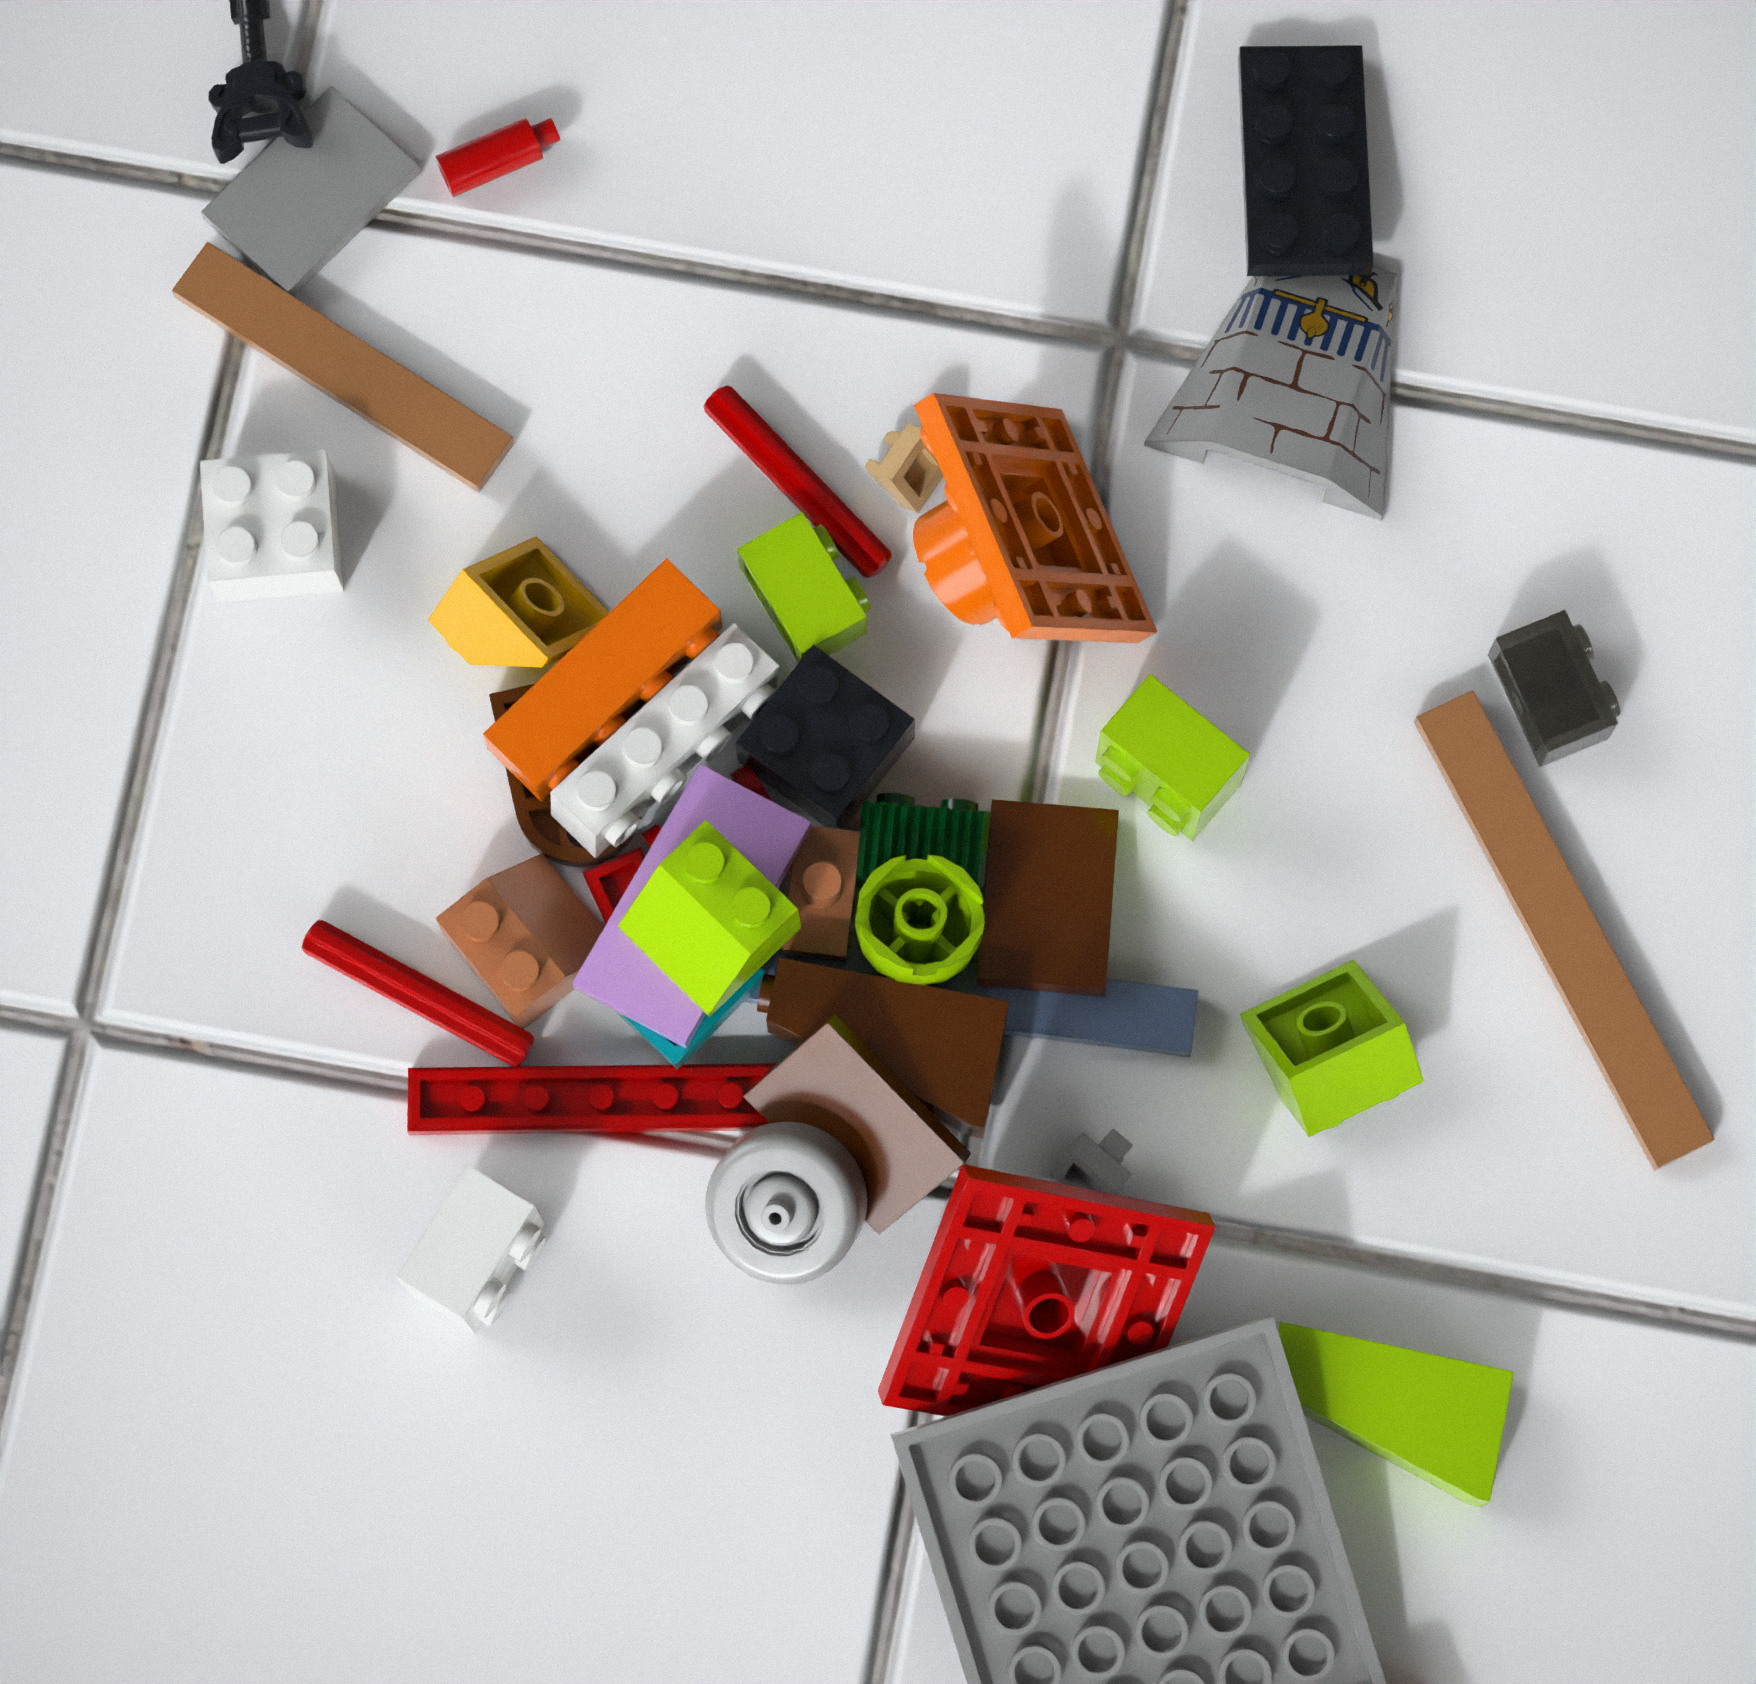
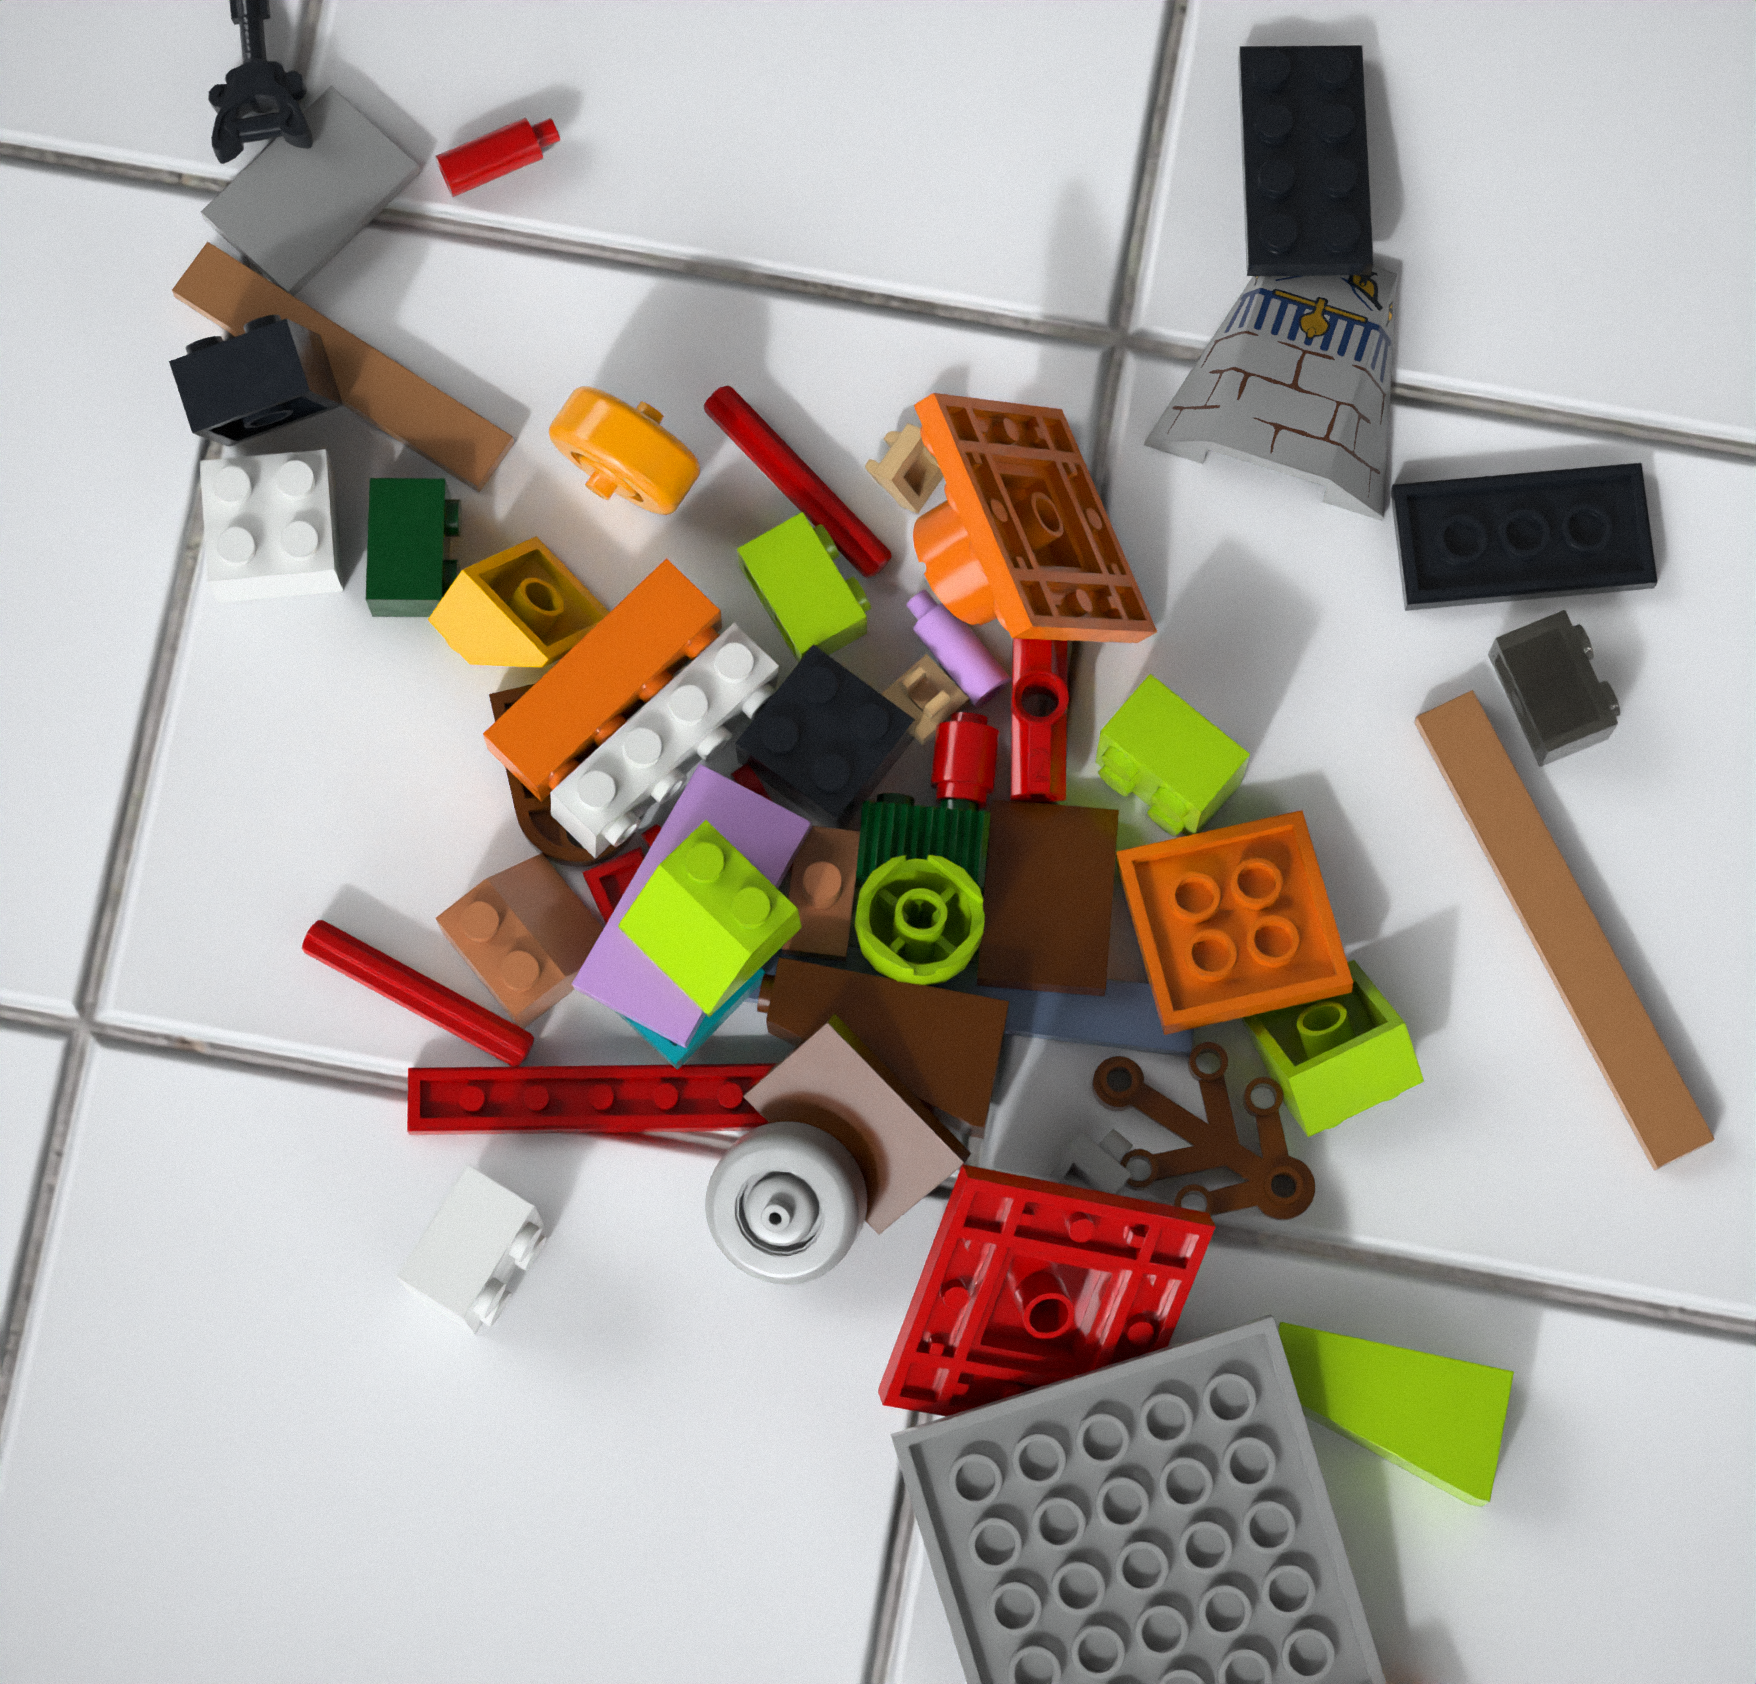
none -> black brick [169,314,343,447]
none -> dark green brick [365,478,462,617]
none -> light orange wheel [549,386,700,515]
none -> tan tile [881,654,969,746]
none -> lavender cylinder [906,590,1011,708]
none -> red brick [931,712,999,809]
none -> red piece [1010,638,1069,804]
none -> reddish brown plant [1092,1042,1315,1220]
none -> orange plate [1116,810,1353,1035]
none -> black tile [1390,463,1658,611]

